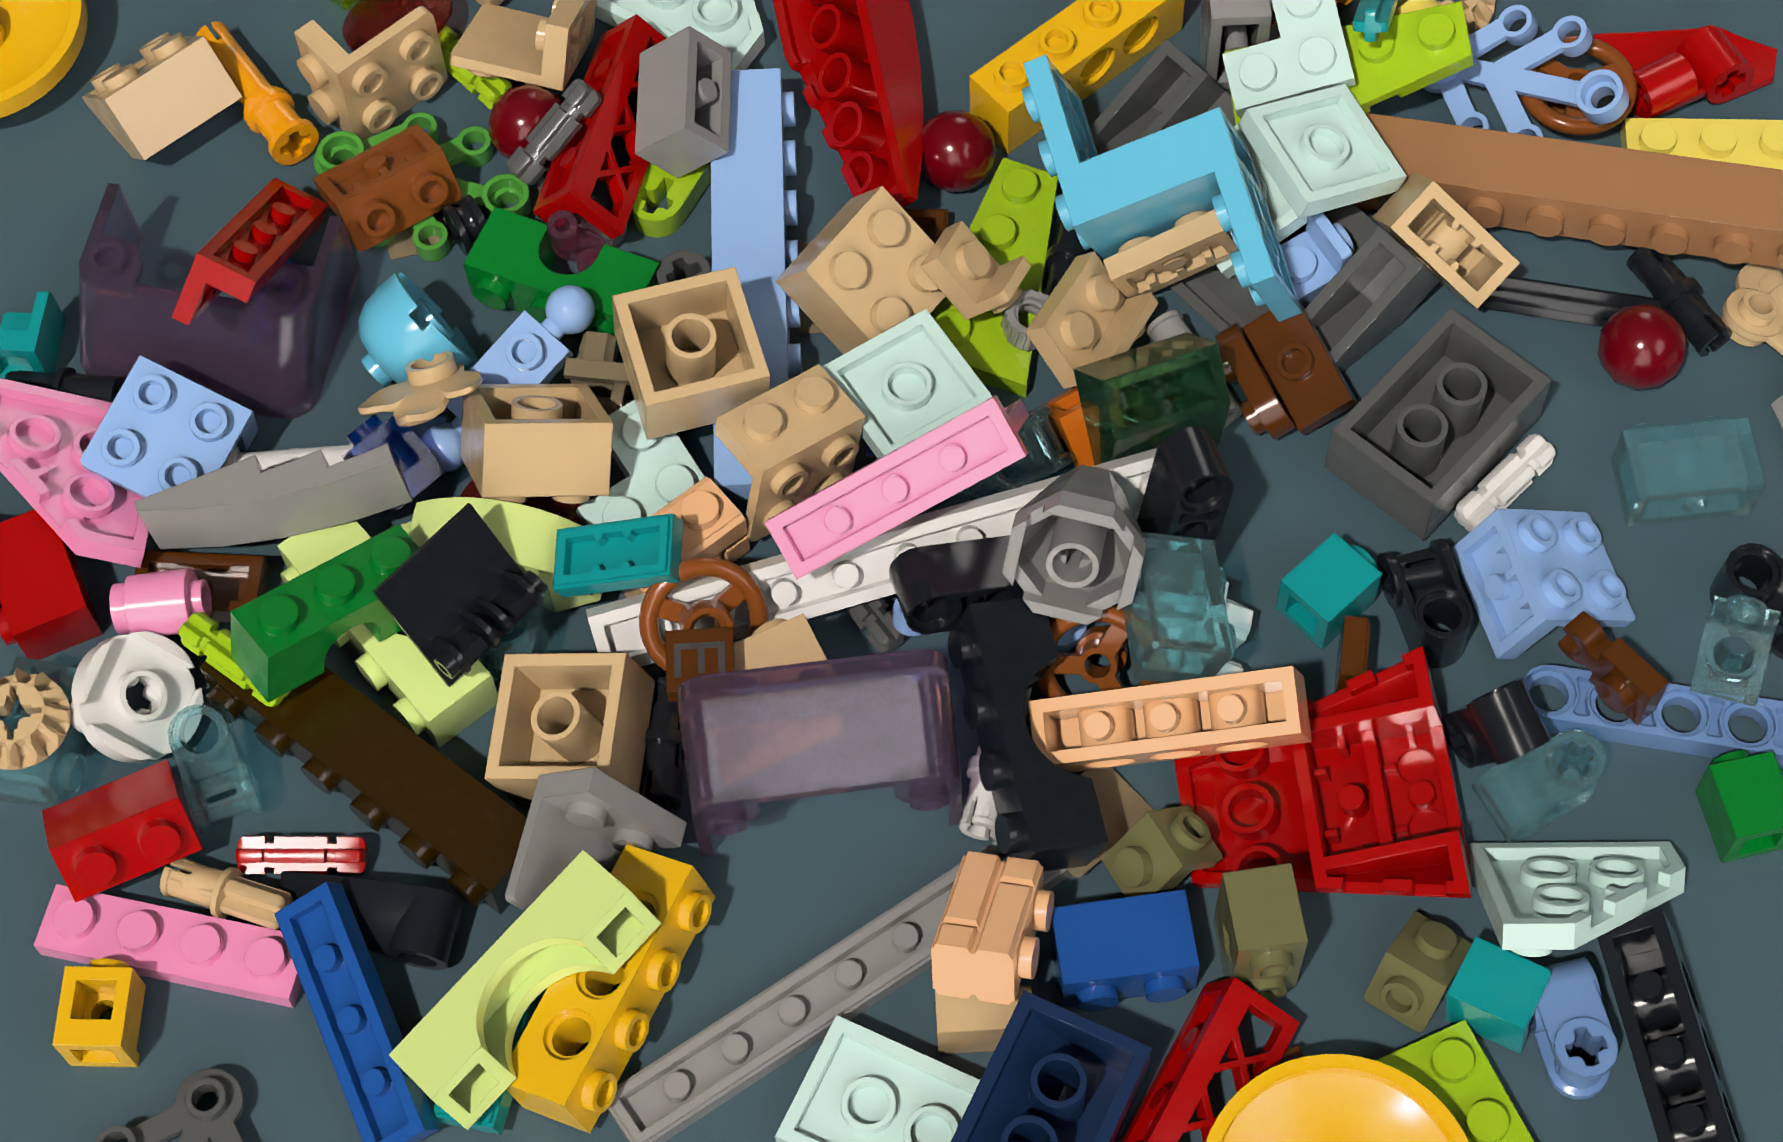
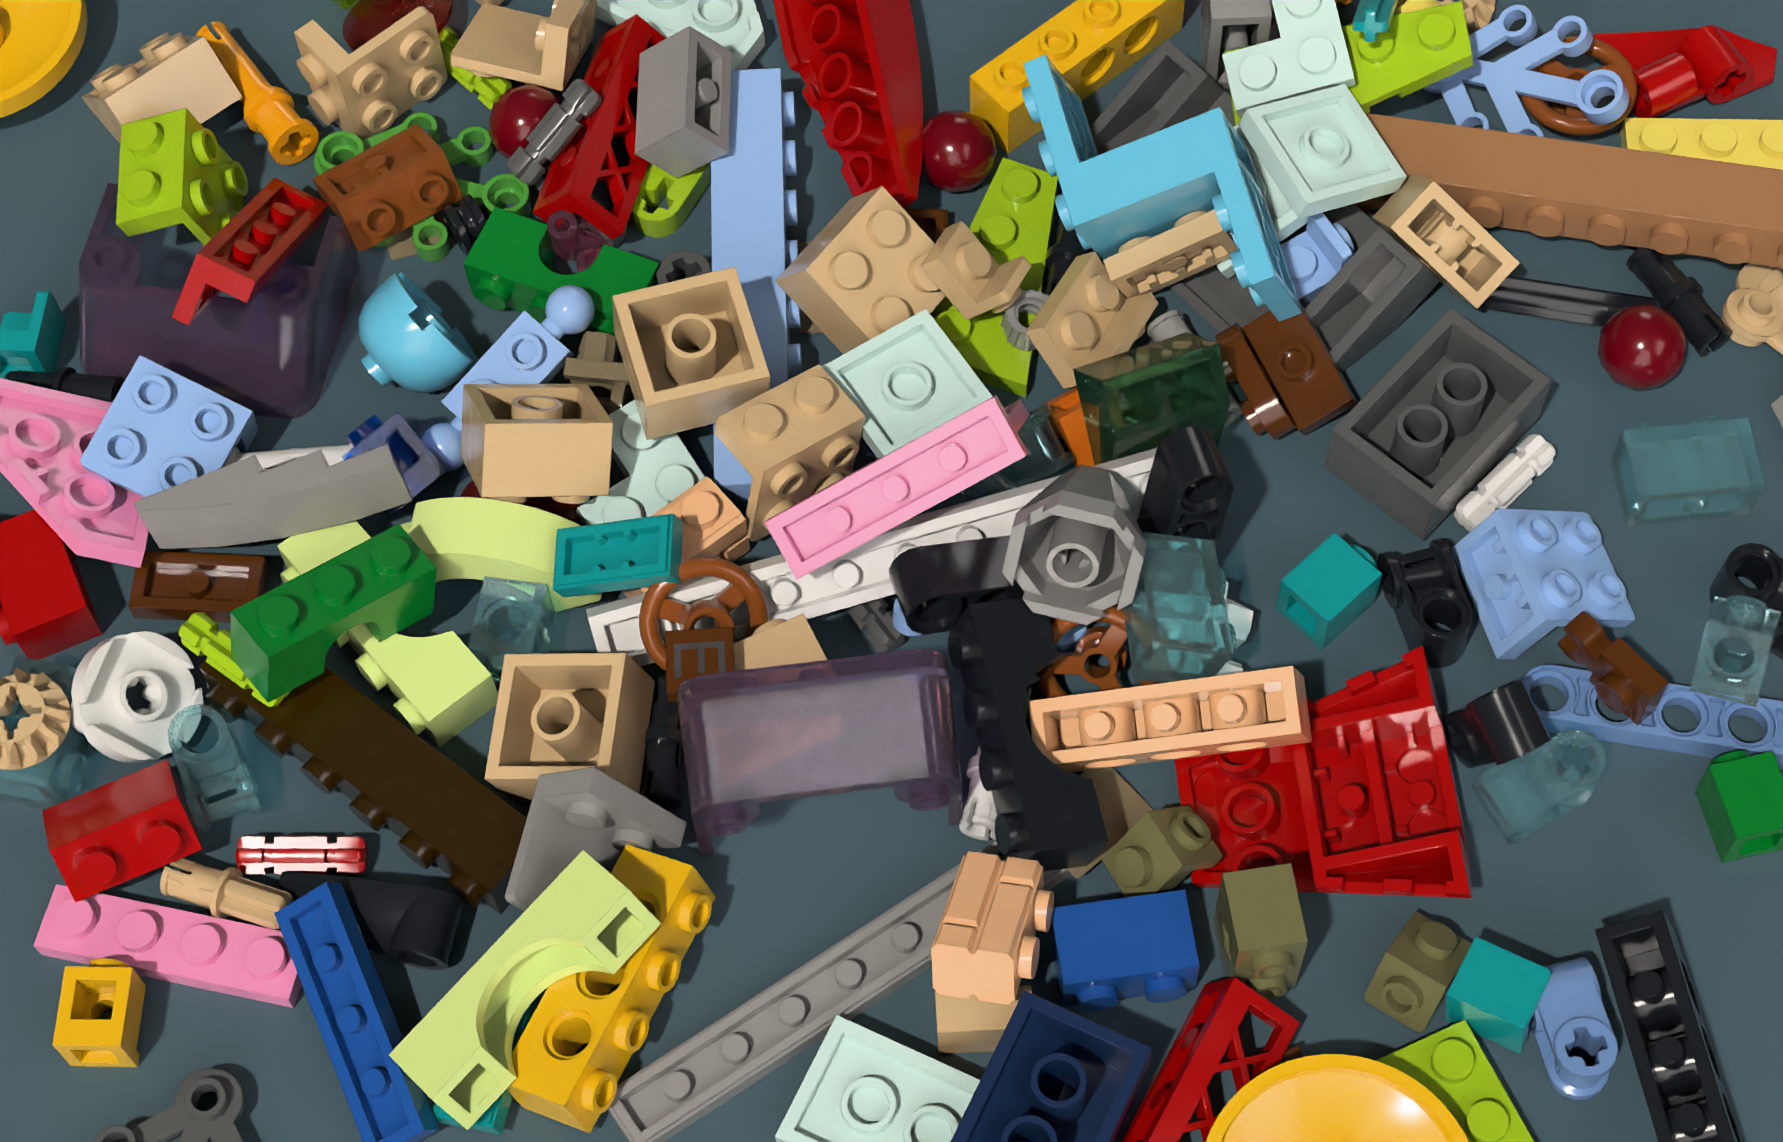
bright pink brick [109,568,212,636] -> none
tan plate [358,351,482,427] -> none
black hinge [372,503,546,687] -> none
reddish brown tile [1334,615,1370,692] -> none
light aqua plate [1469,841,1686,957] -> none
none -> lime bracket [116,108,248,246]

